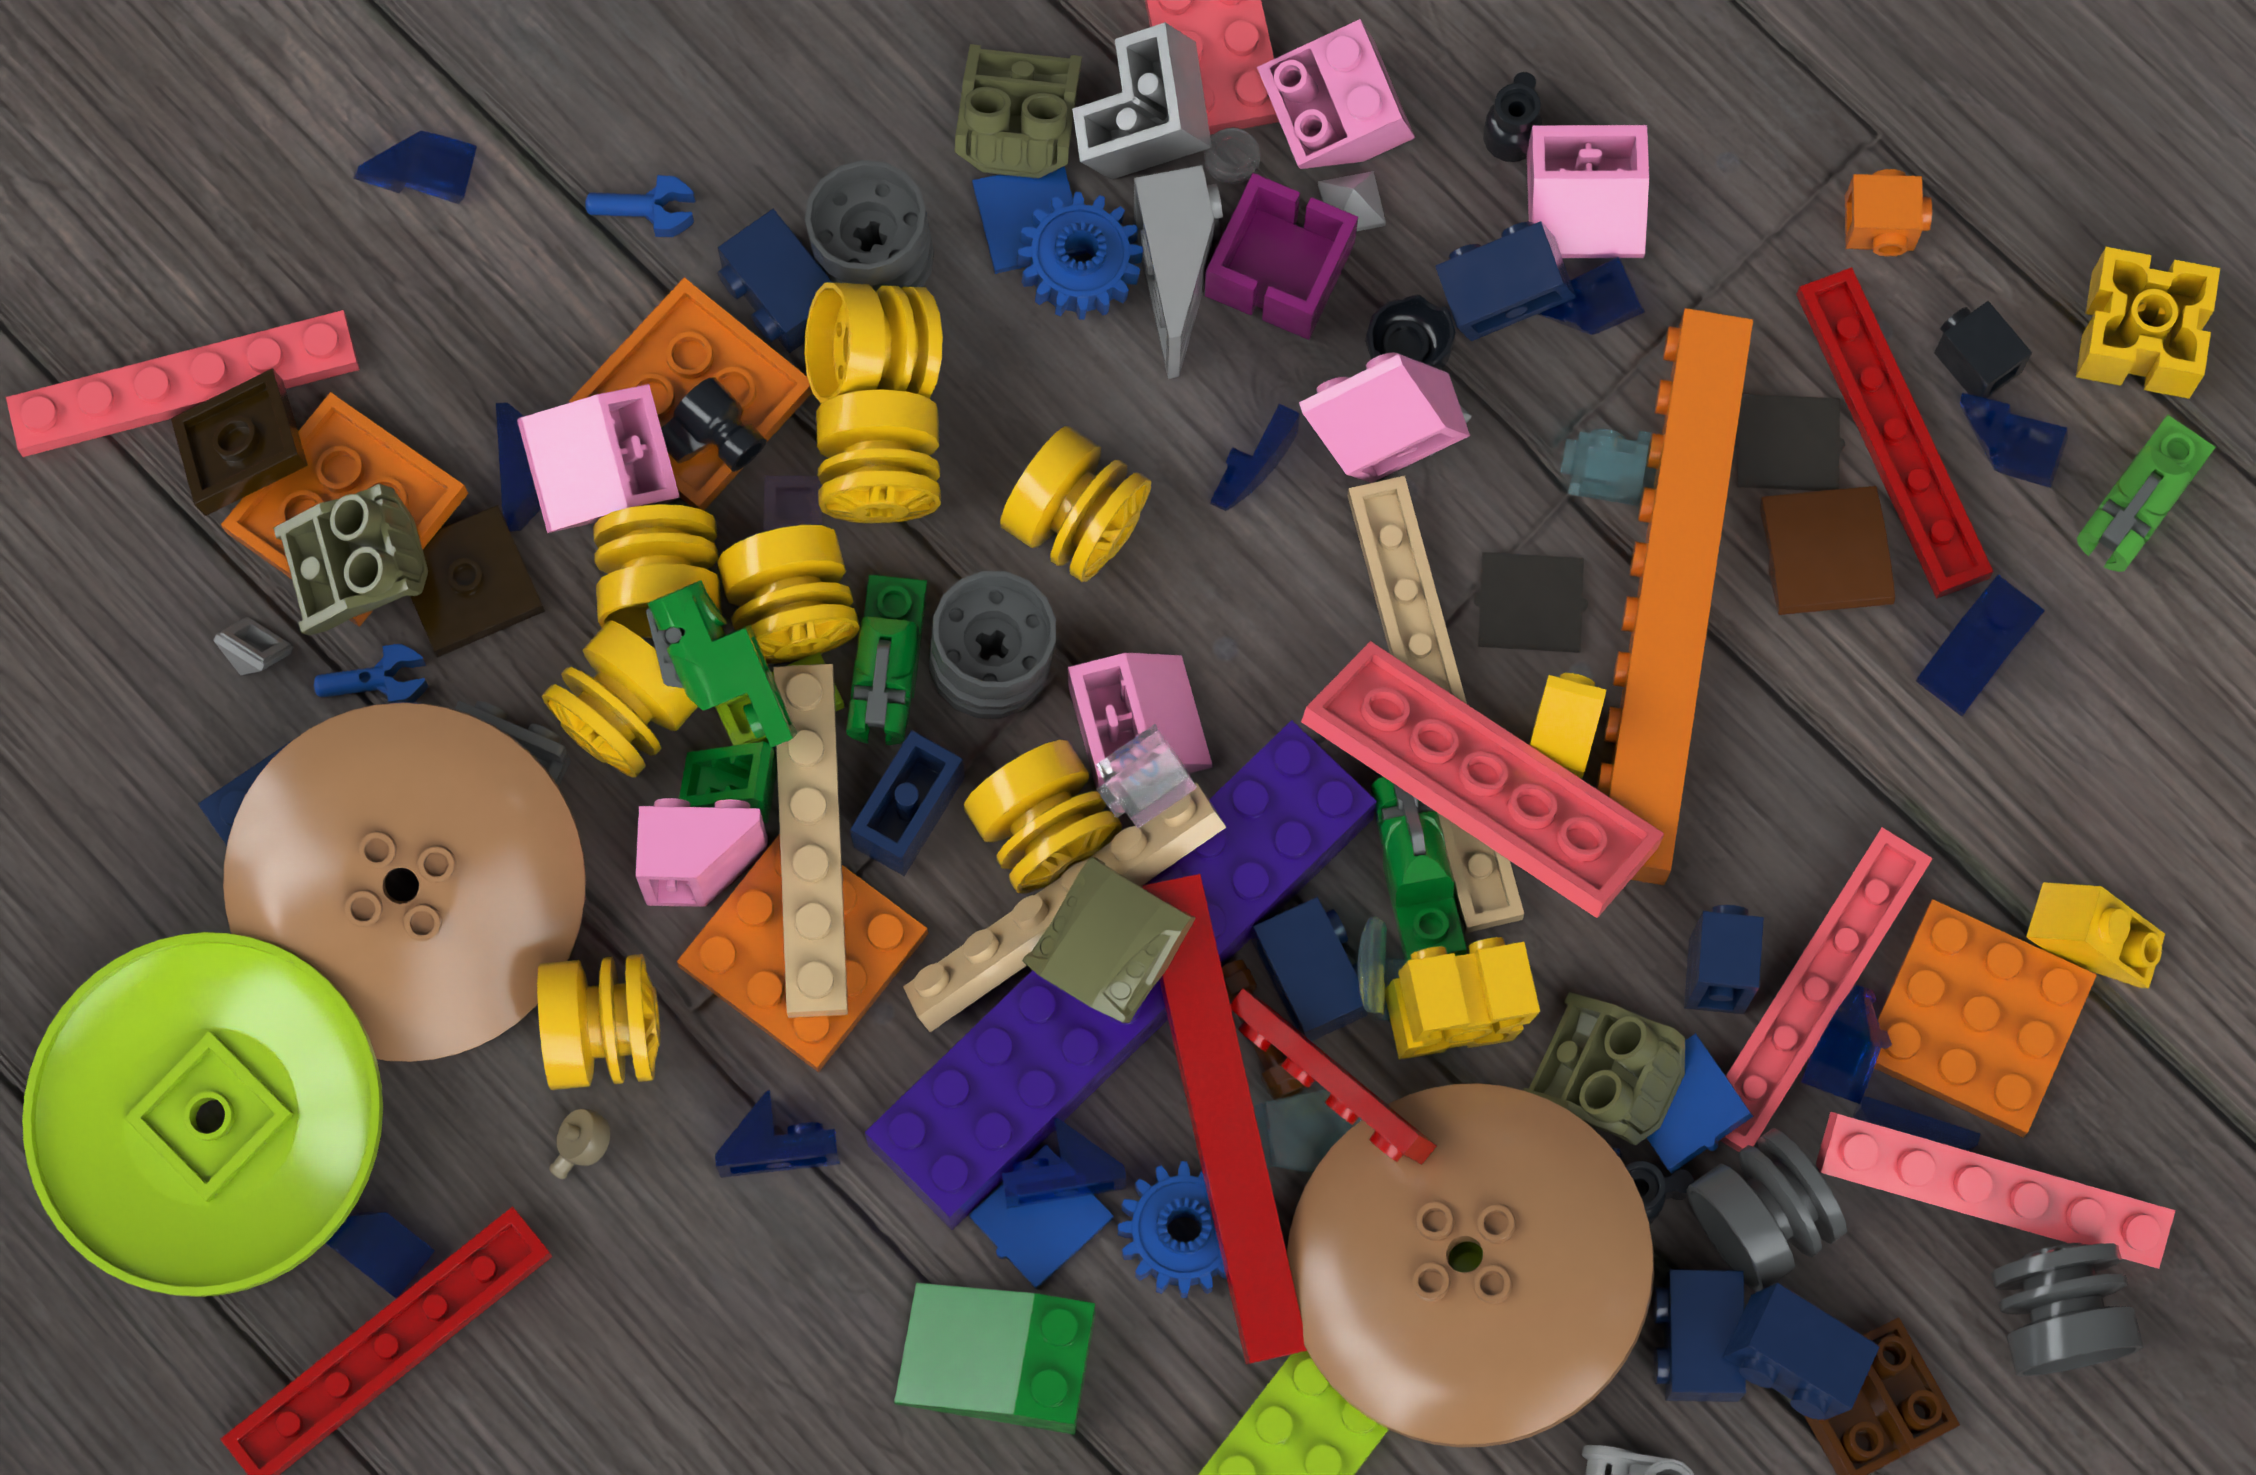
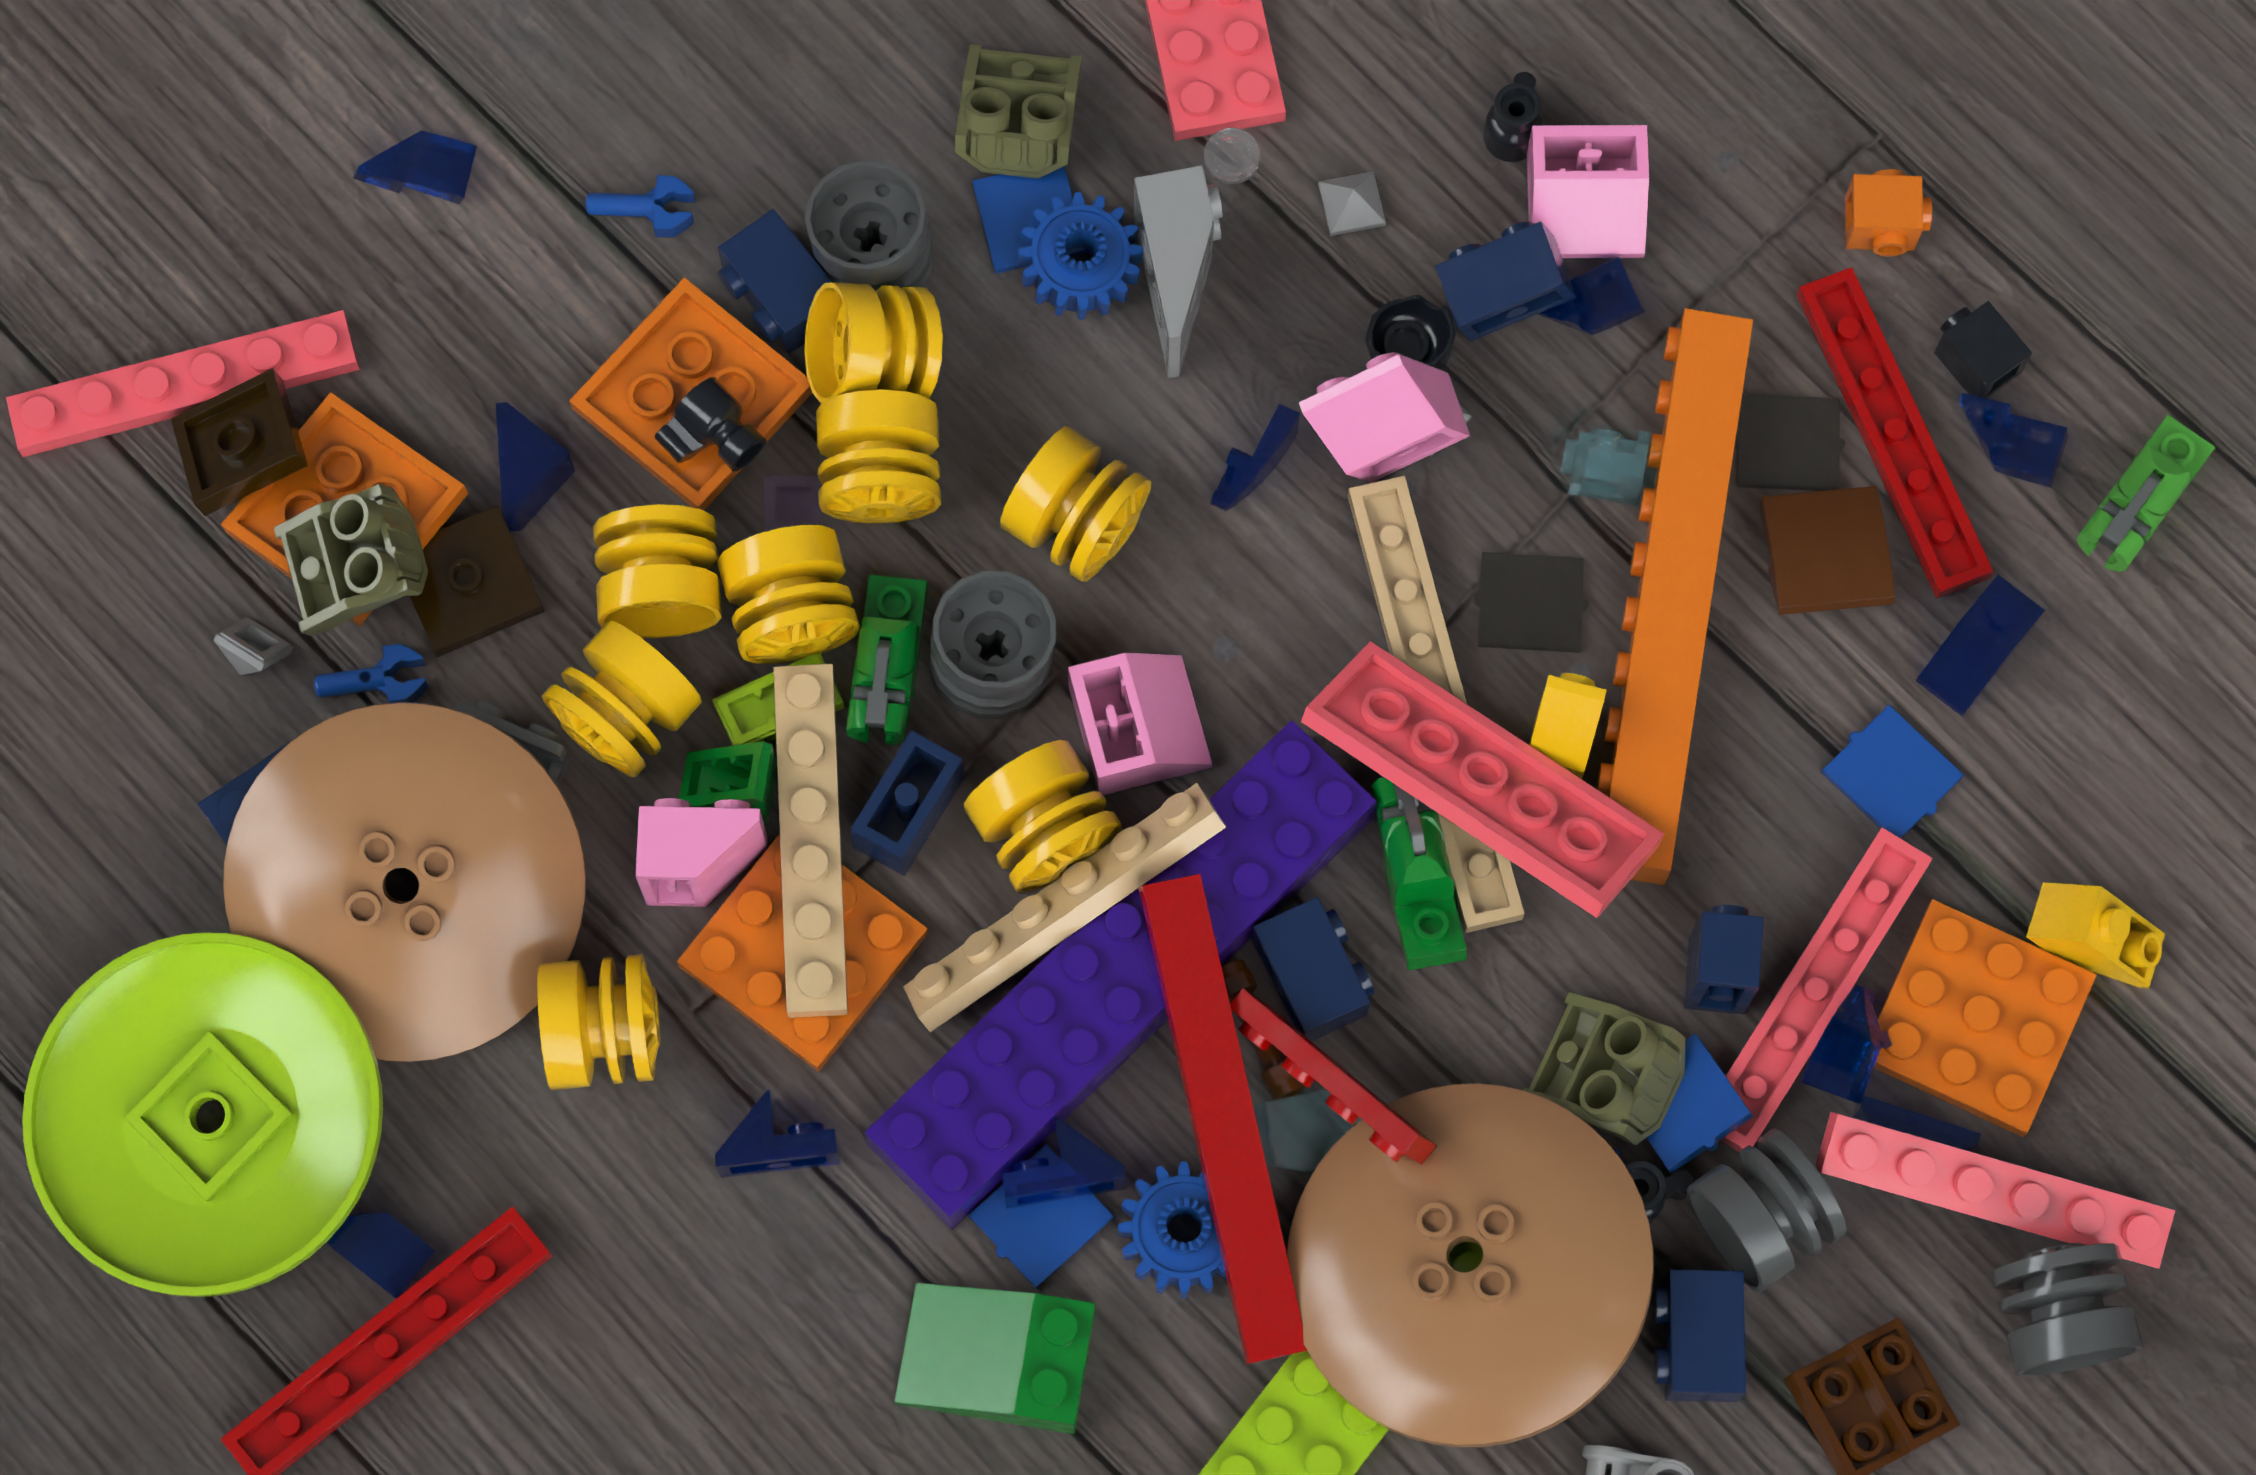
bright pink slope [517,384,680,533] -> none
dark tan piece [549,1109,610,1179] -> none
green plate [646,580,797,748] -> none
olive slope [1022,857,1196,1023] -> none
light grey brick [1072,22,1212,180] -> none
clear brick [1096,724,1197,828] -> none
magenta piece [1205,173,1358,340] -> none
bright pink slope [1257,19,1415,169] -> none
clear light blue piece [1357,916,1406,1021] -> none
yellow brick [1384,937,1540,1060] -> none
dark blue brick [1723,1283,1880,1420] -> none
yellow brick [2076,247,2220,399] -> none
none -> blue piece [1821,705,1964,838]

